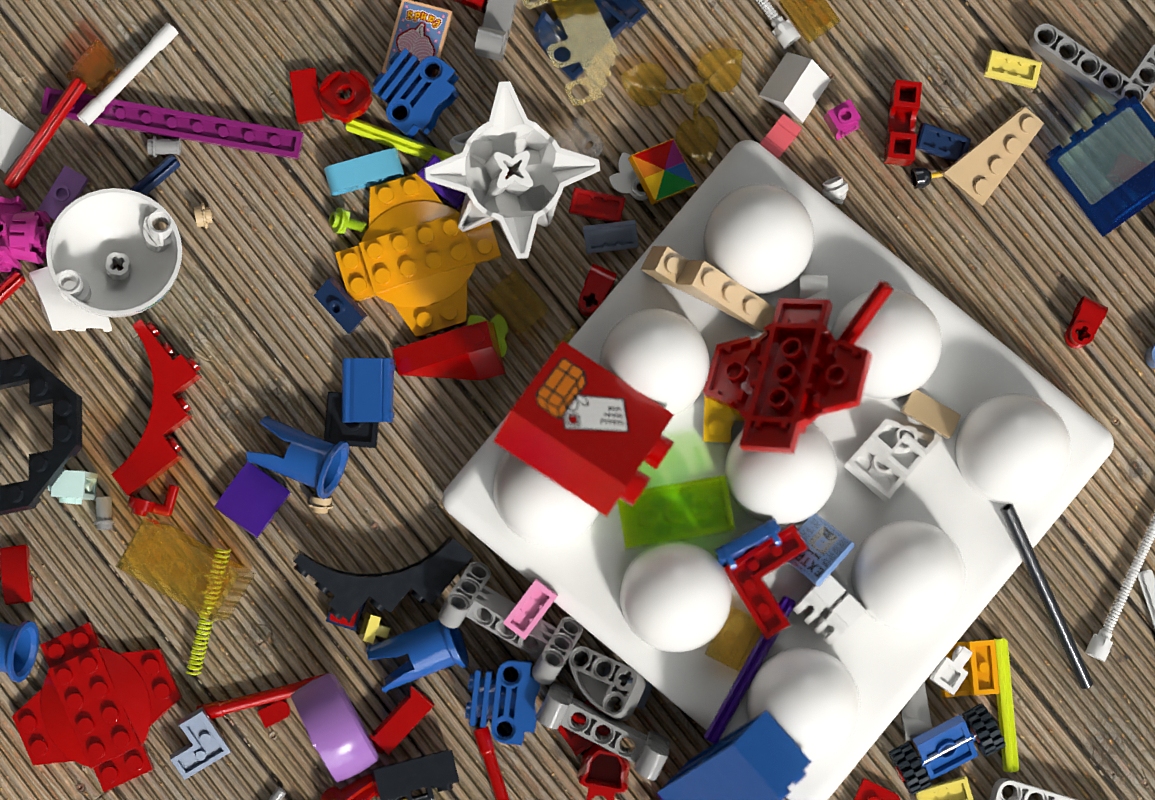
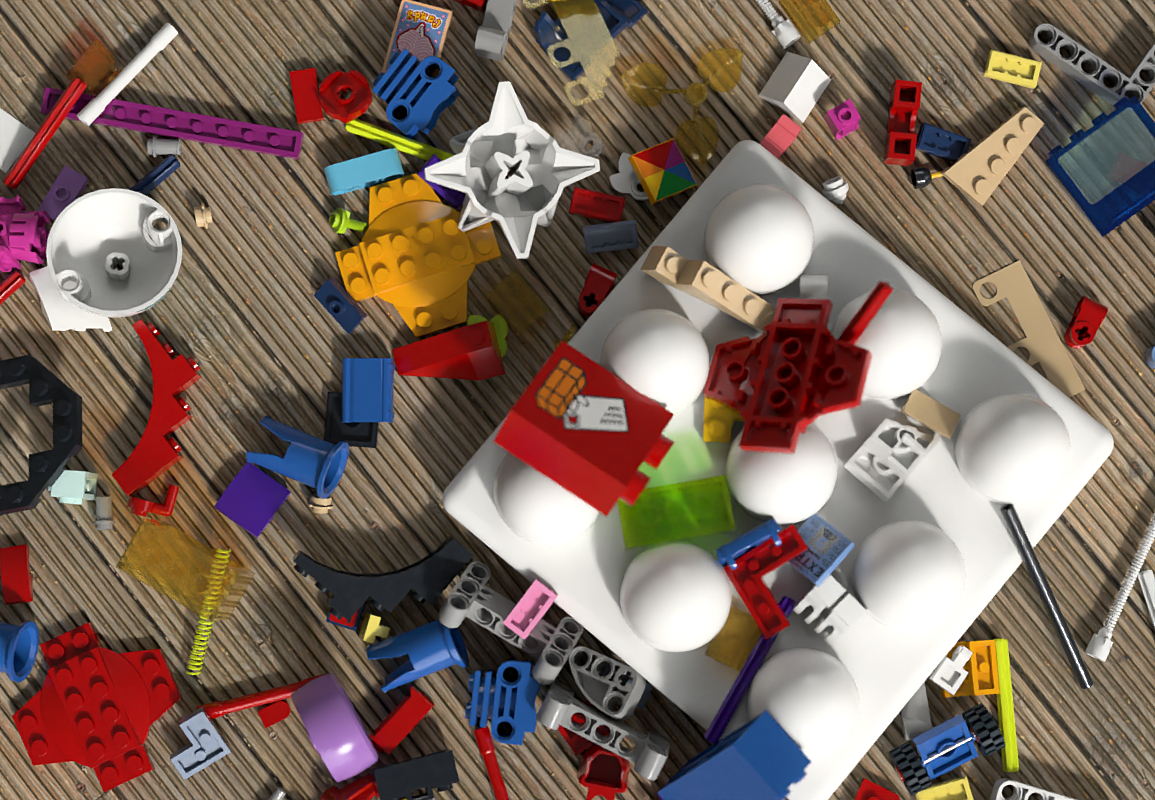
none -> tan piece [973,260,1086,397]

